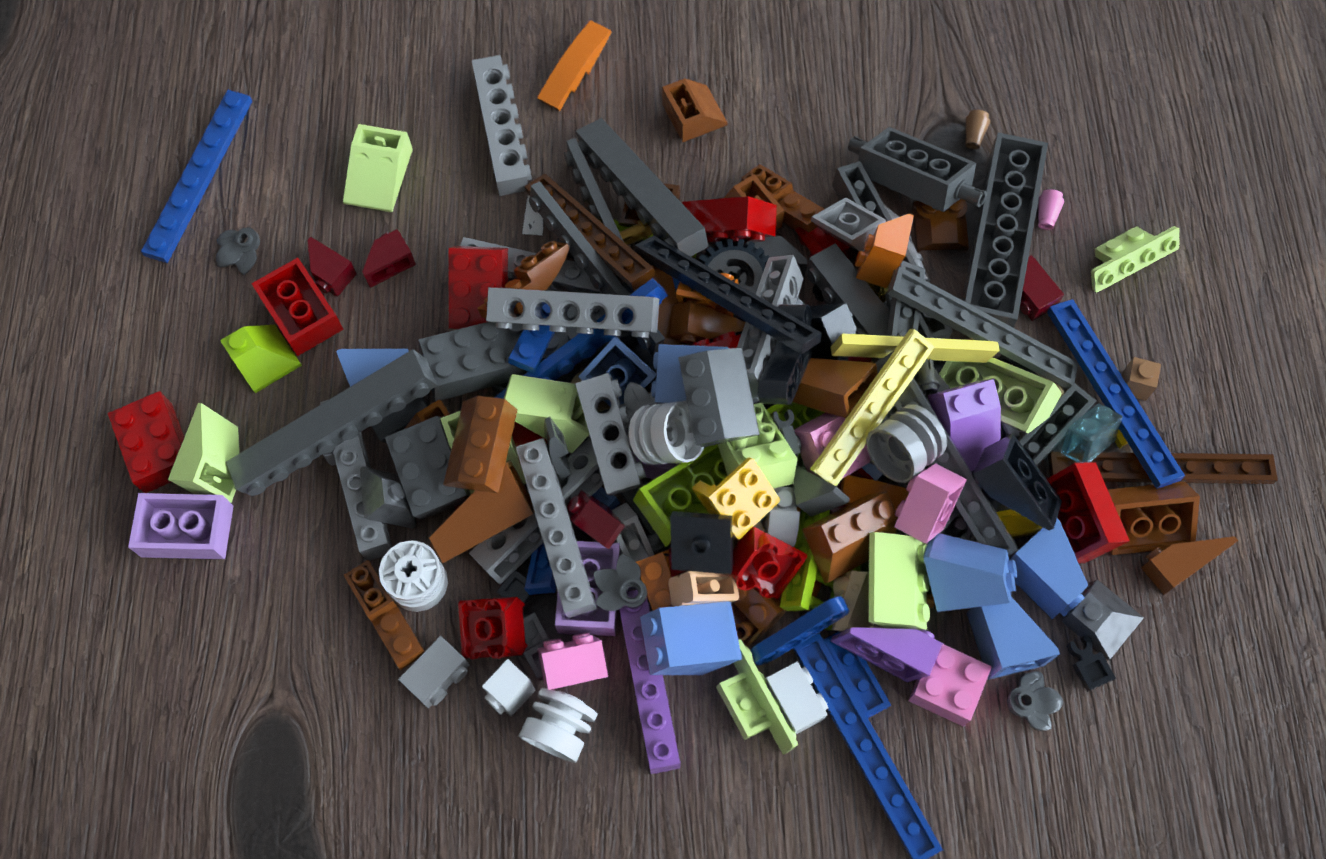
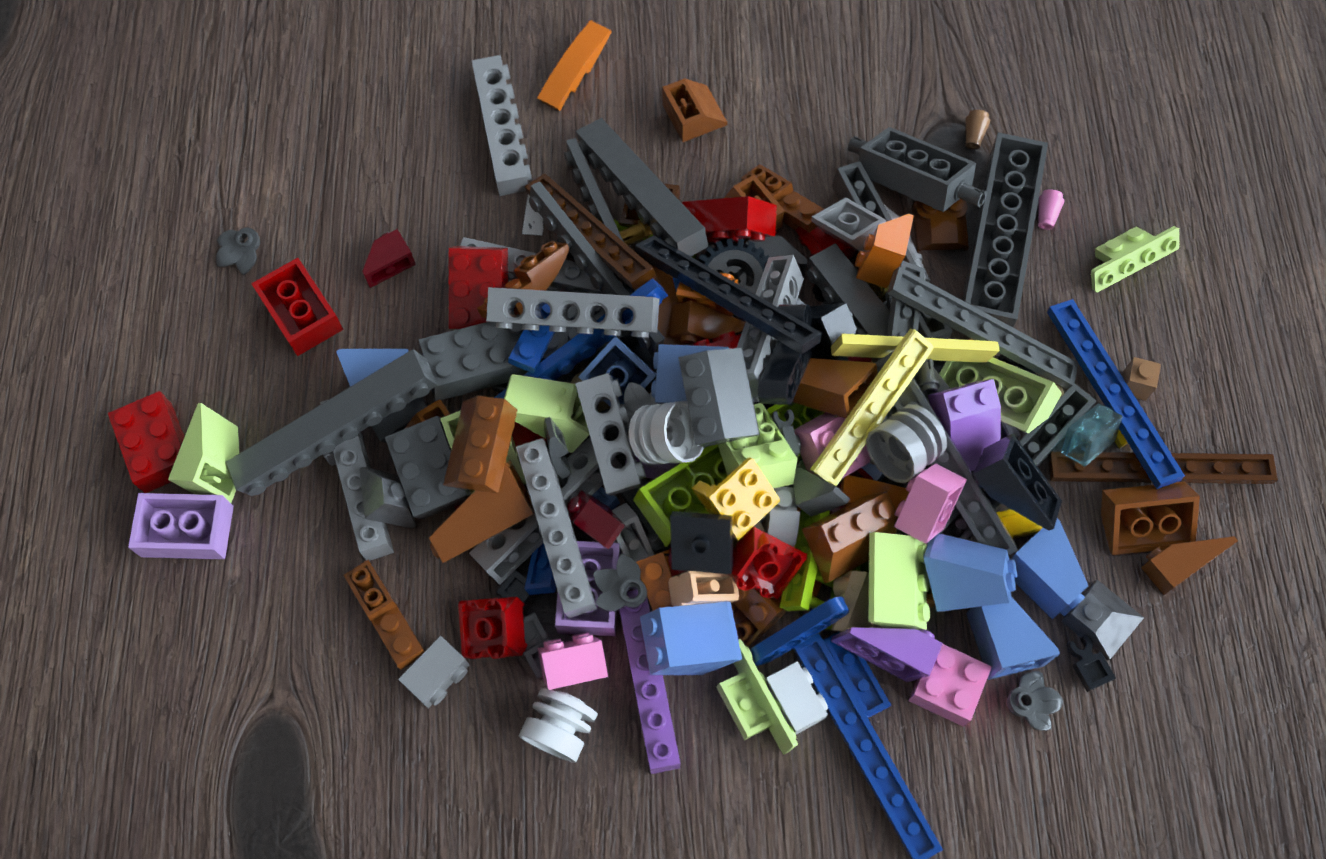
blue plate [141,89,253,263] -> none
lime slope [220,325,302,393] -> none
dark red slope [307,237,357,297] -> none
yellowish green slope [343,124,413,212] -> none
white wheel [379,540,448,612] -> none
white brick [482,659,536,717] -> none
dark red slope [1019,255,1064,321] -> none
red brick [1047,462,1130,564] -> none

